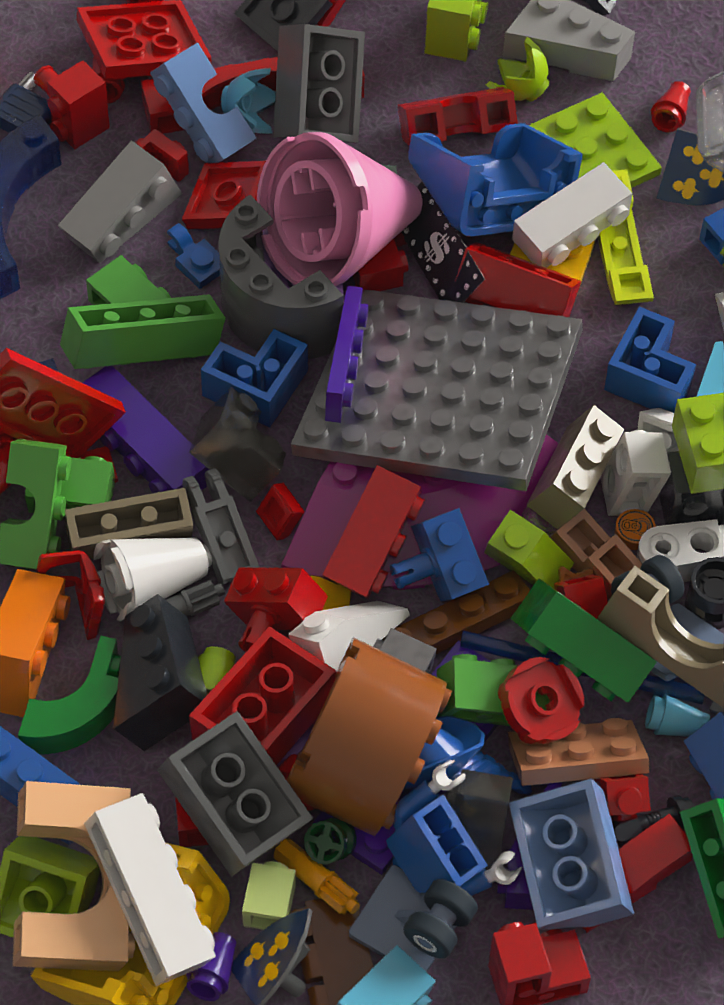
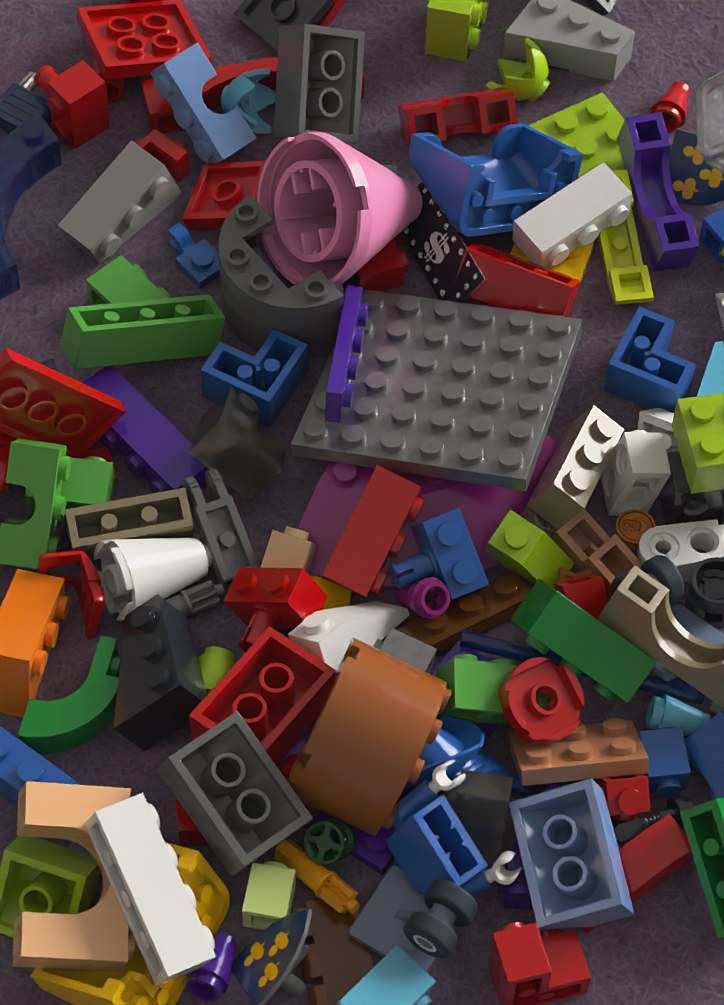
red tile [256,482,305,540] -> none
none -> tan brick [260,526,318,573]
none -> magenta cone [397,578,450,619]
none -> dark purple arch [617,112,699,271]
none -> blue brick [639,727,691,797]

